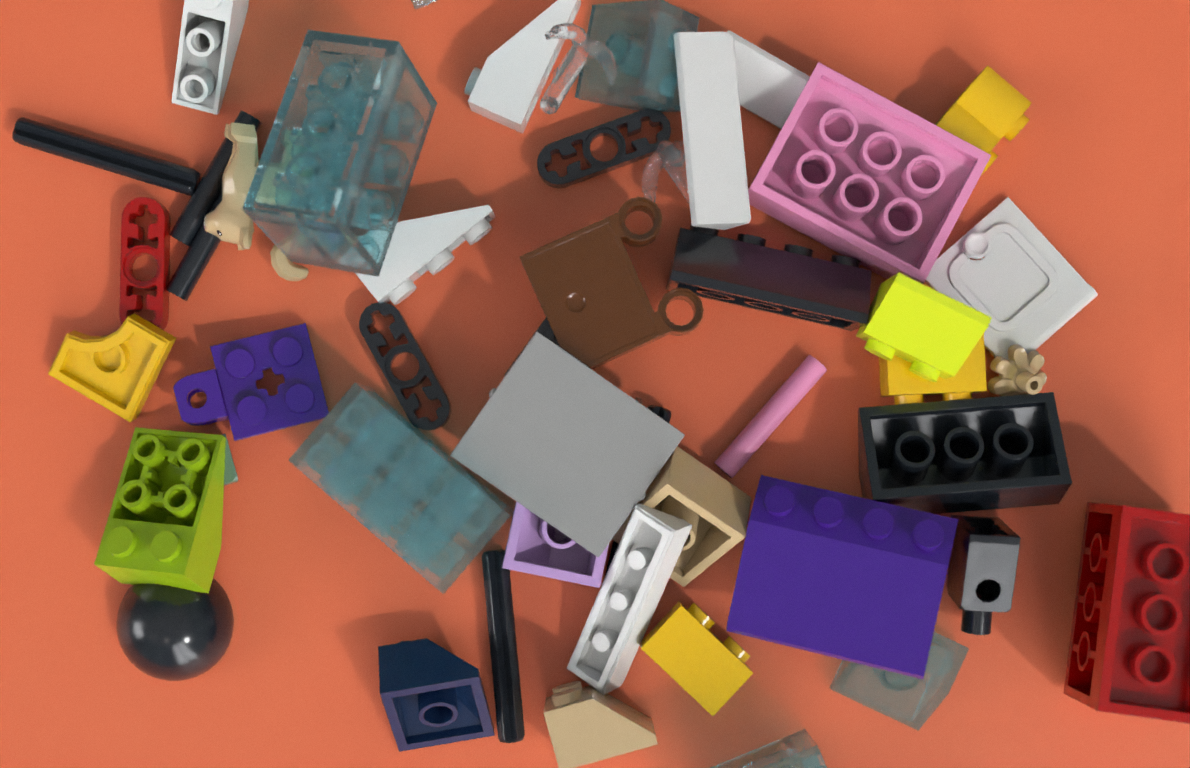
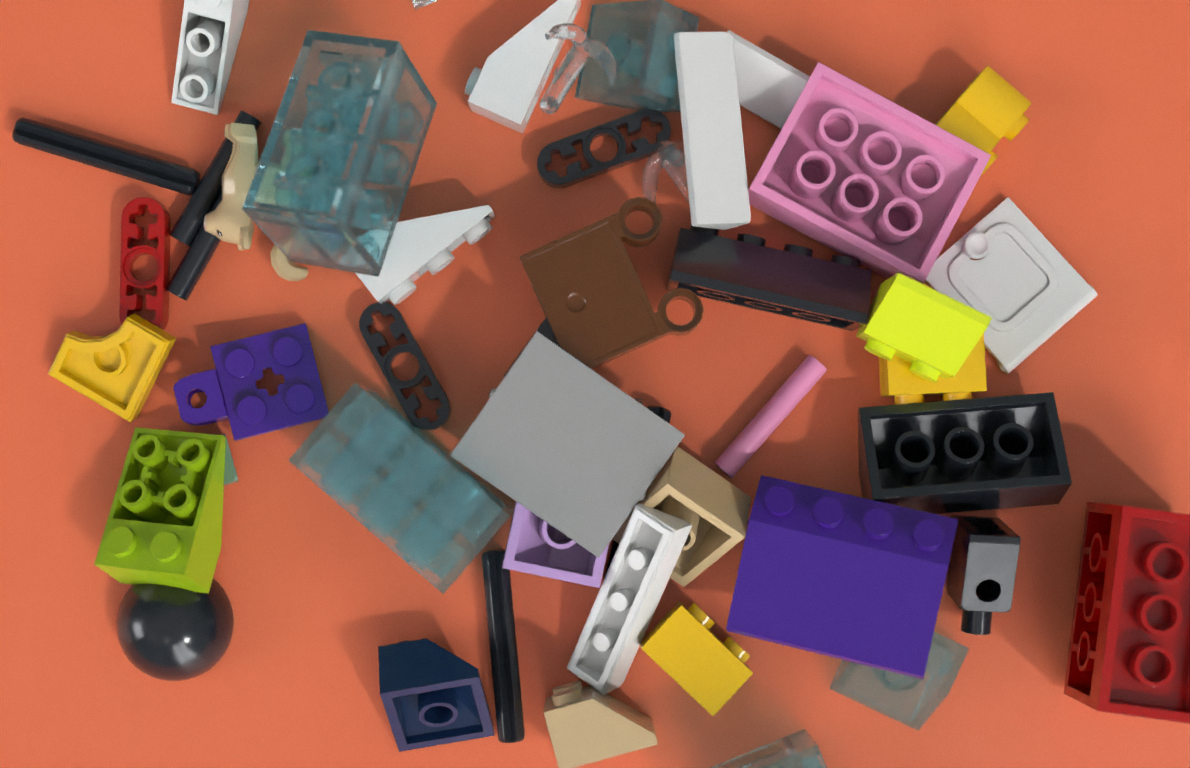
tan plant [988,344,1047,397] -> none

